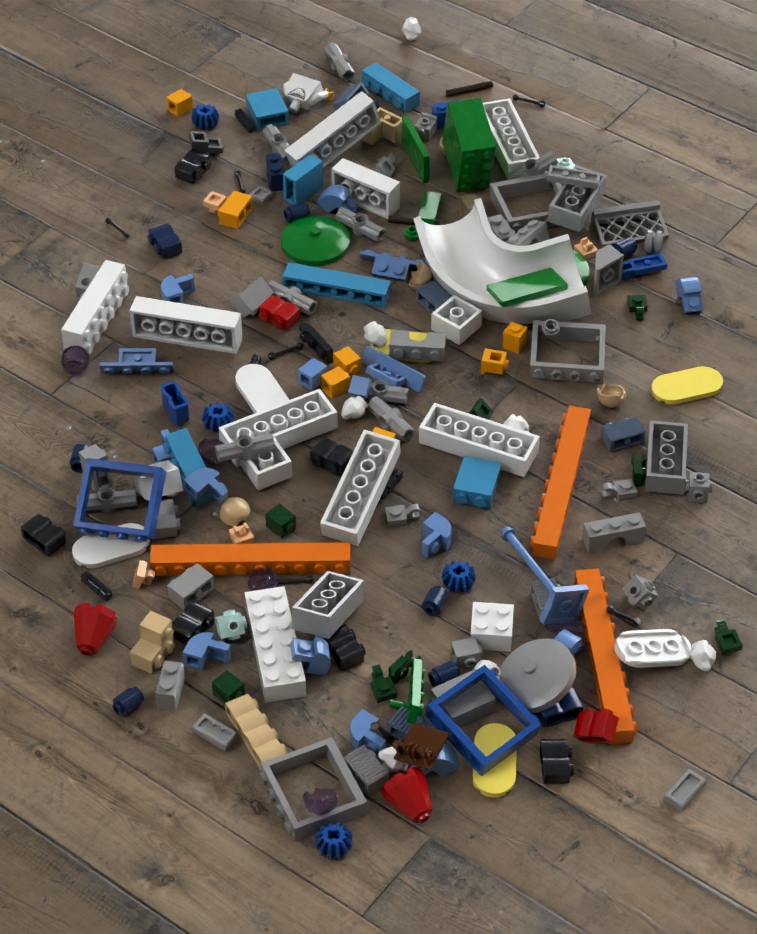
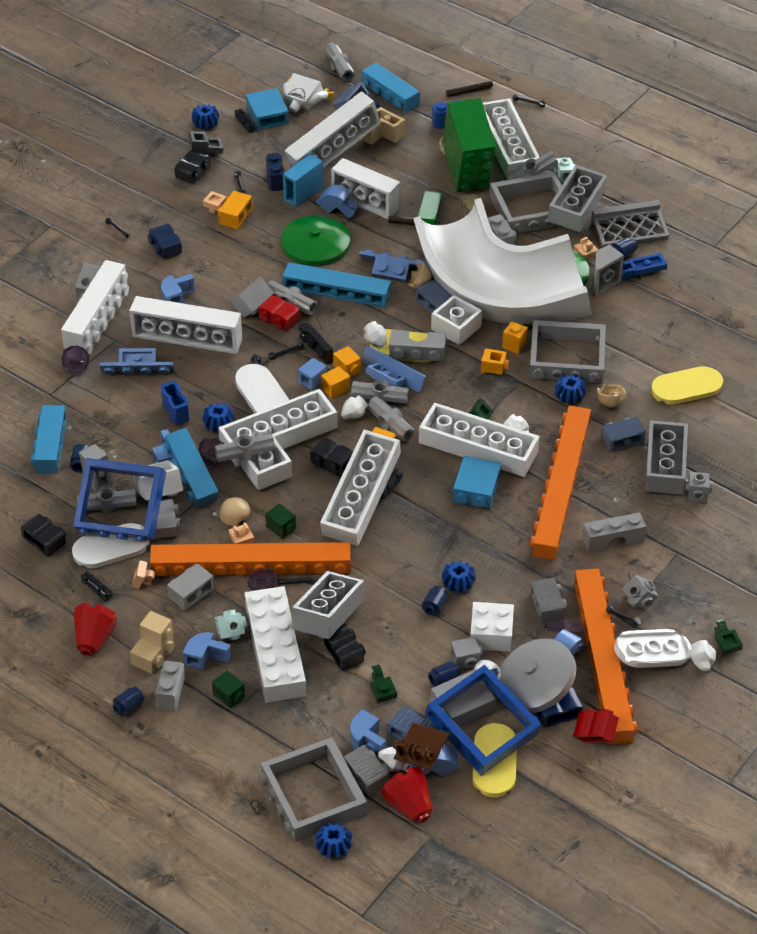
light orange brick [166,89,193,117] -> none
black brick [172,600,215,645] -> none
medium blue brick [182,468,228,504] -> none
light grey plate [191,713,238,751] -> none
tan brick [225,694,288,770] -> none
light grey tile [249,186,273,206] -> none
light grey piece [263,124,289,165] -> none
dark blue brick [284,202,310,223] -> none
medium blue brick [290,636,331,676] -> none
clear purple hair [302,788,338,816] -> none
light grey piece [335,207,386,242] -> none
medium blue tile [348,375,372,398] -> none
dark brown bar [370,722,393,743] -> none
light grey plate [375,153,396,178] -> none
light grey plate [385,504,420,527] -> none
dark green plate [389,650,421,685] -> none
green plate [389,658,425,723] -> none
white rock [401,17,421,41] -> none
green tile [402,116,430,184] -> none
green plate [404,226,419,242] -> none
light grey brick [414,112,437,140] -> none
medium blue brick [422,512,451,559] -> none
green tile [487,267,568,307] -> none
medium blue tile [501,527,589,625] -> none
light grey arch [505,220,549,246] -> none
black brick [540,739,574,784] -> none
light grey plate [542,319,560,337] -> none
light grey tile [547,165,601,189] -> none
light grey plate [601,479,637,500] -> none
dark green plate [627,295,648,320] -> none
dark green plate [631,453,646,487] -> none
light grey wheel [644,230,663,254] -> none
light grey tile [664,769,707,812] -> none
medium blue brick [675,277,703,313] -> none
none -> dark azure brick [31,405,67,473]
none -> blue gear [555,374,586,405]

